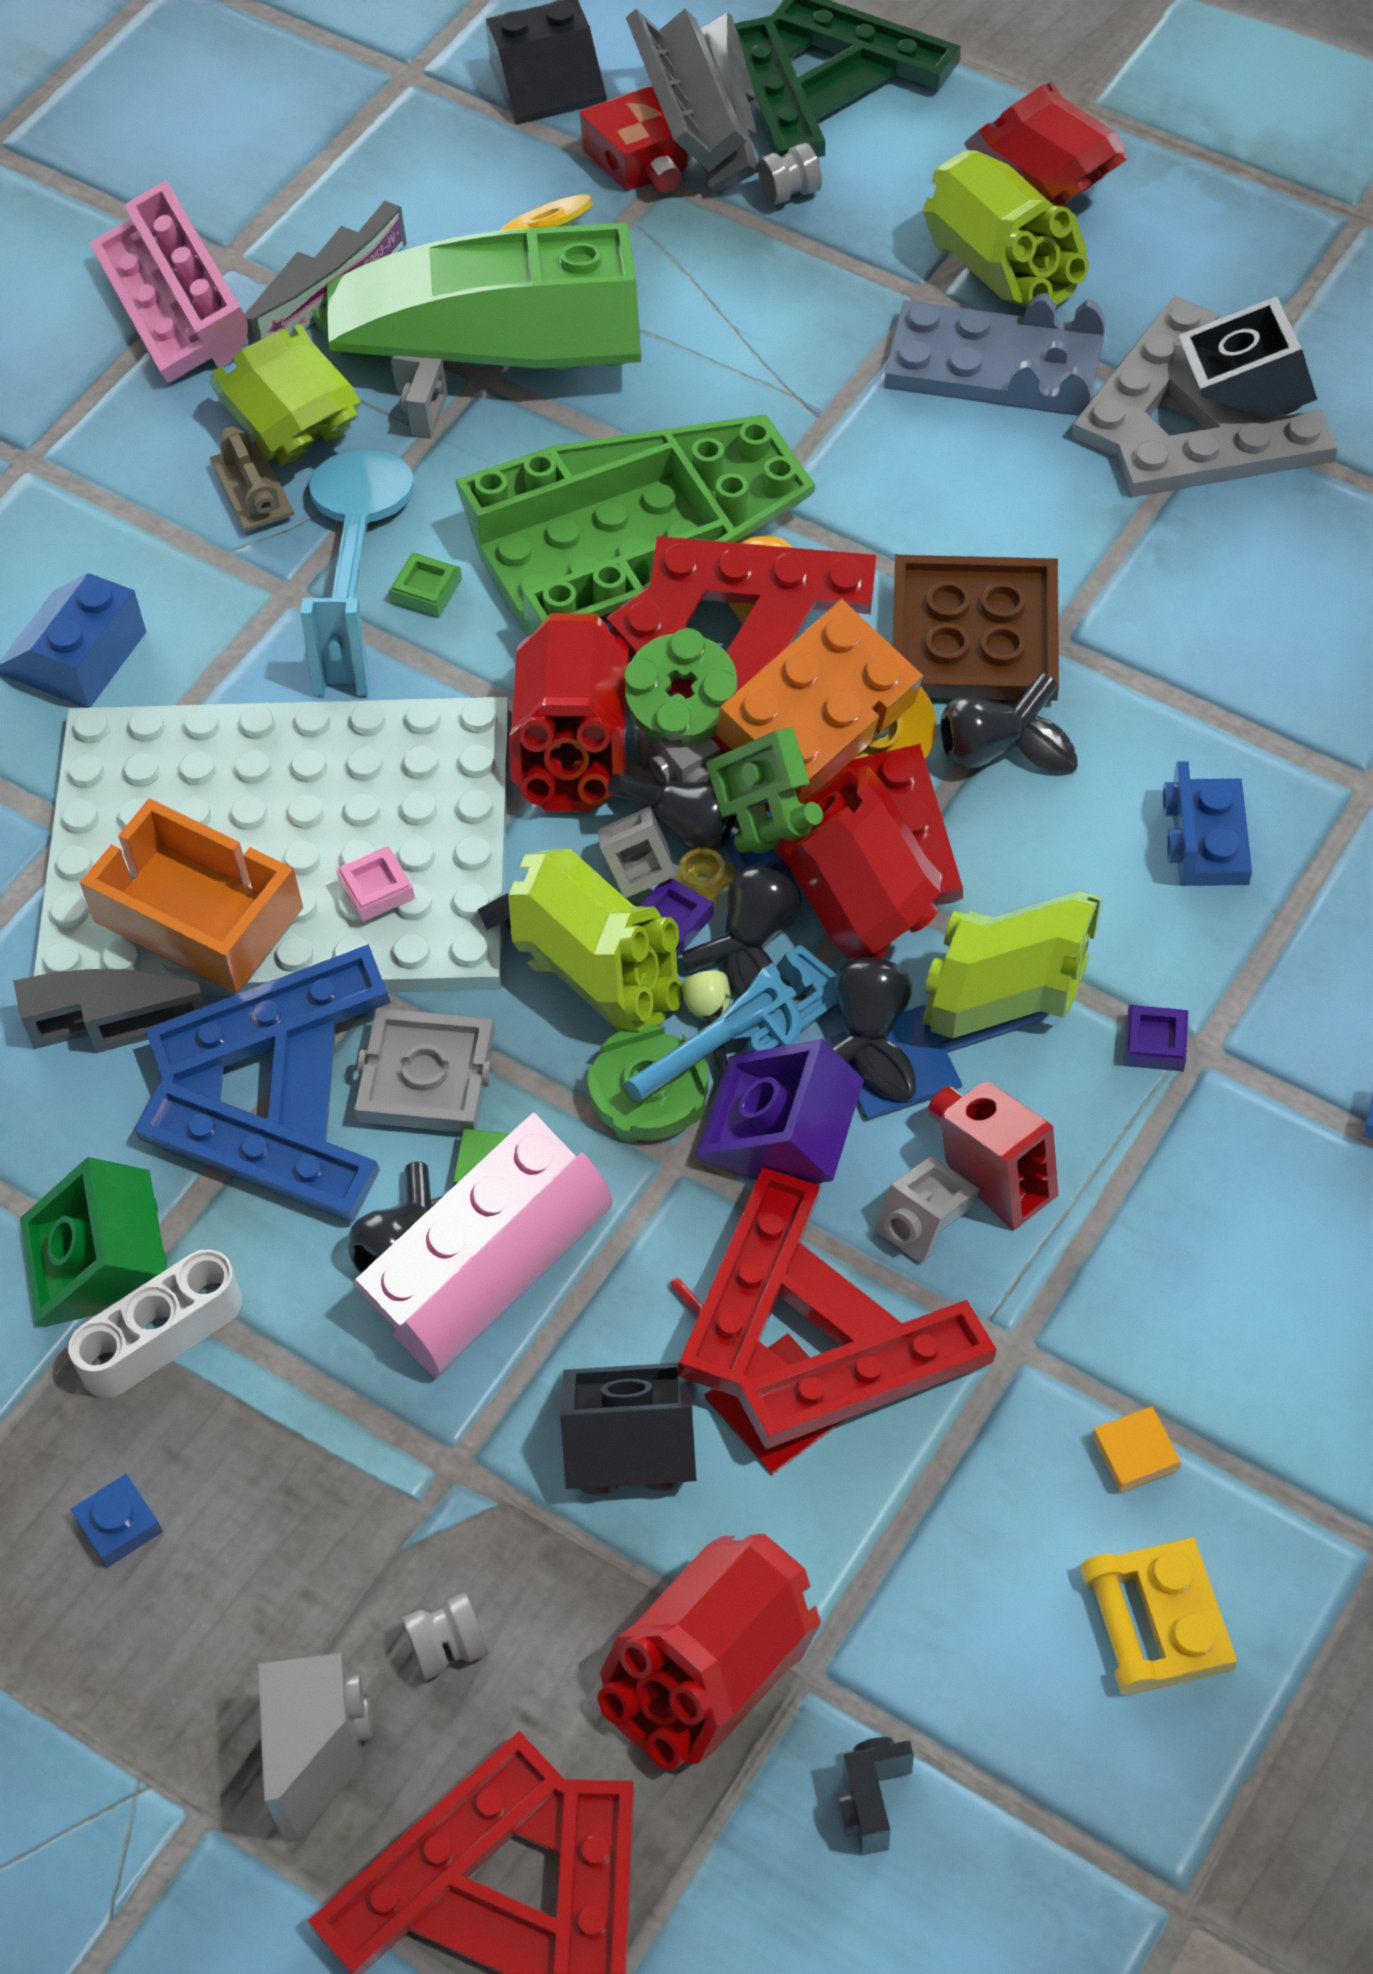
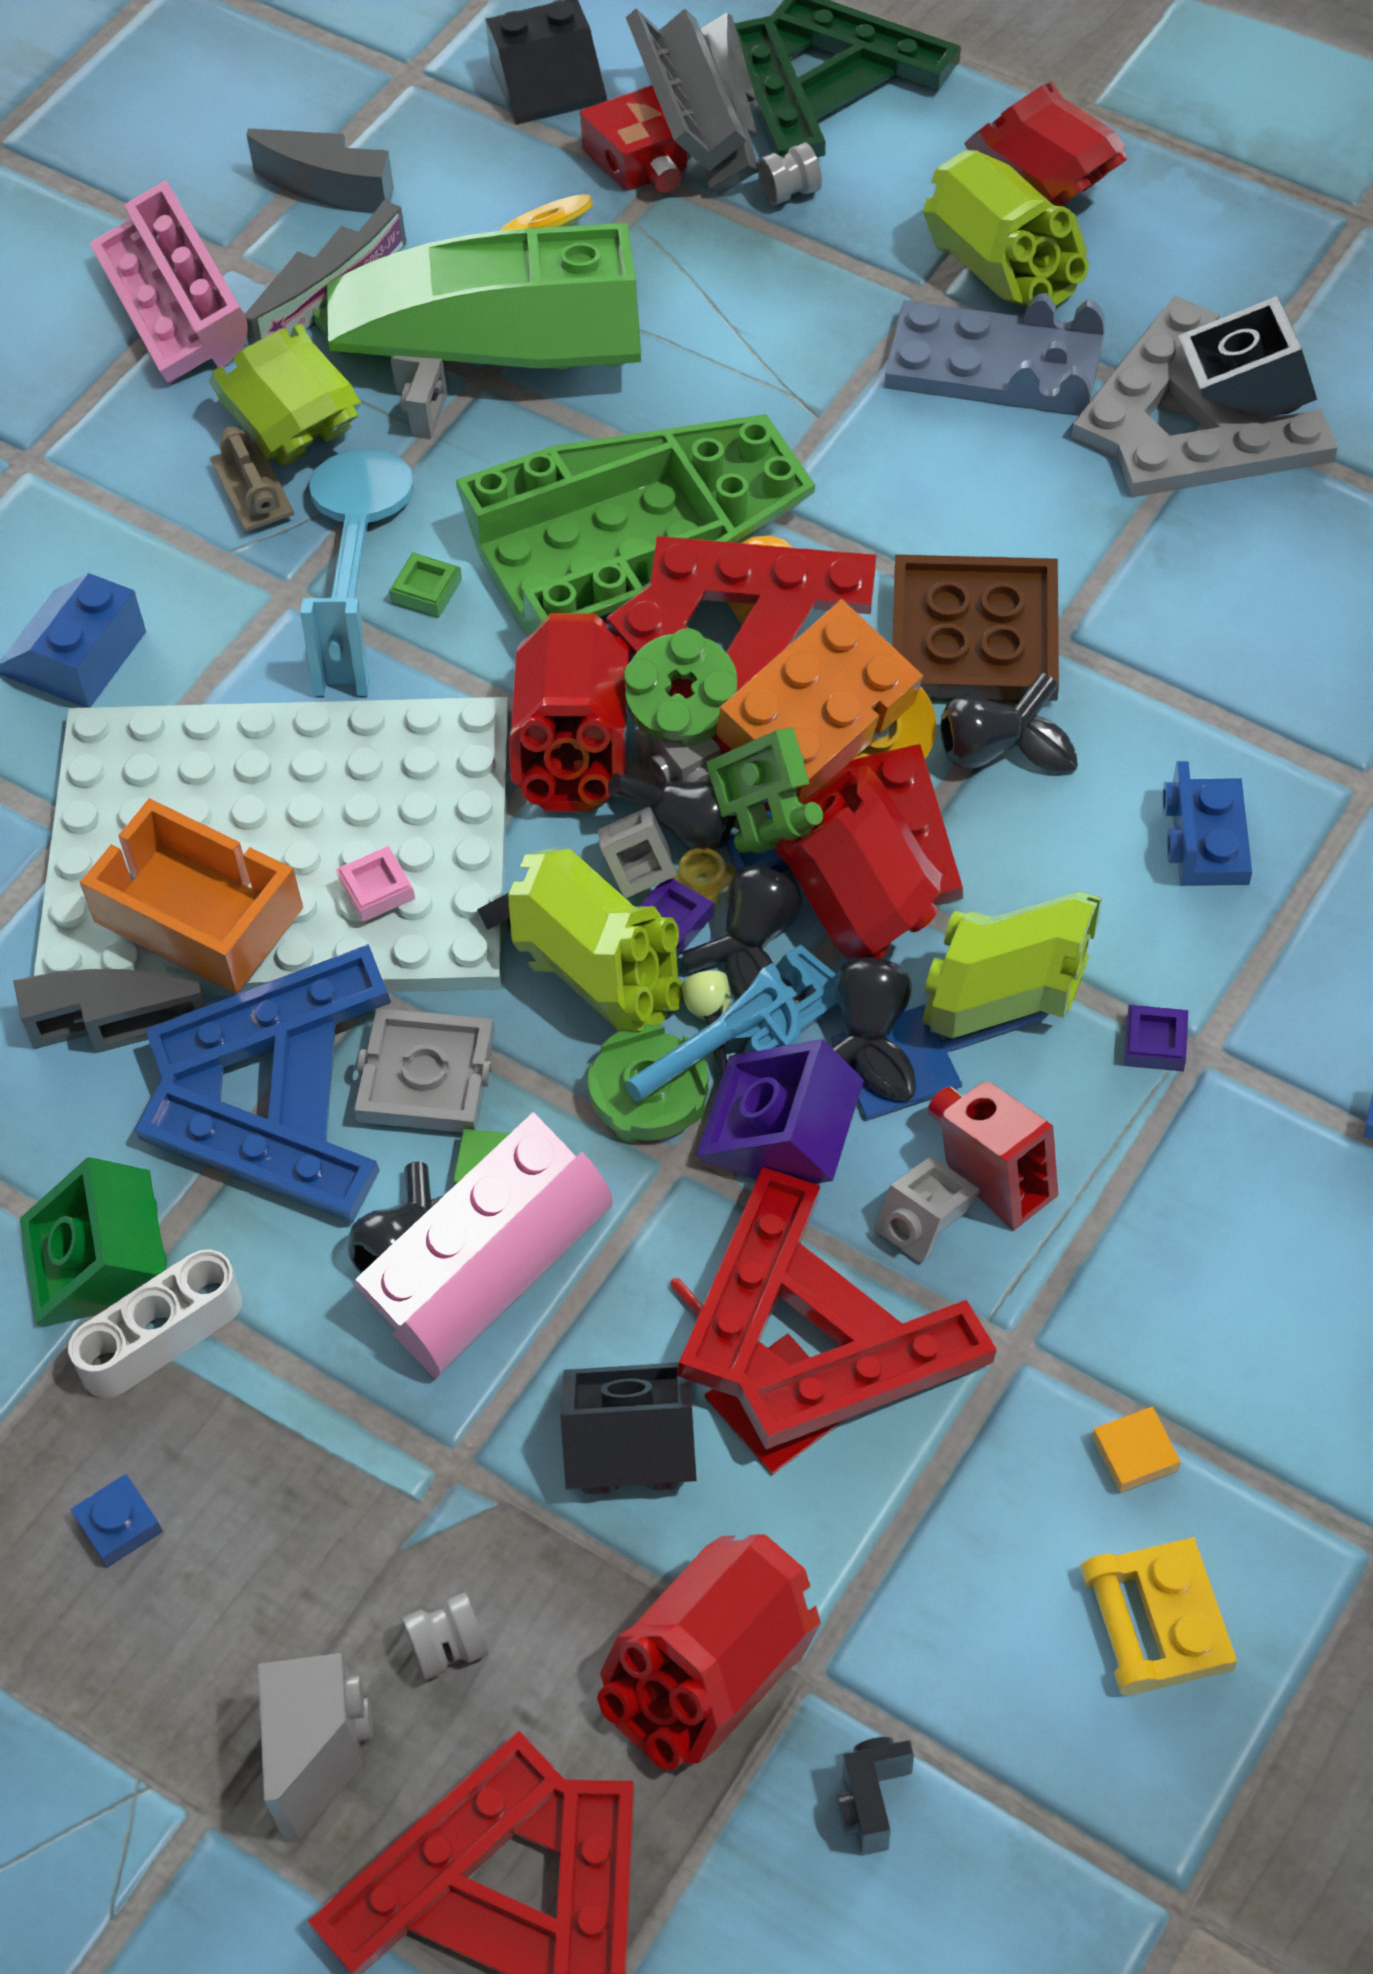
none -> dark grey slope [246,128,394,213]

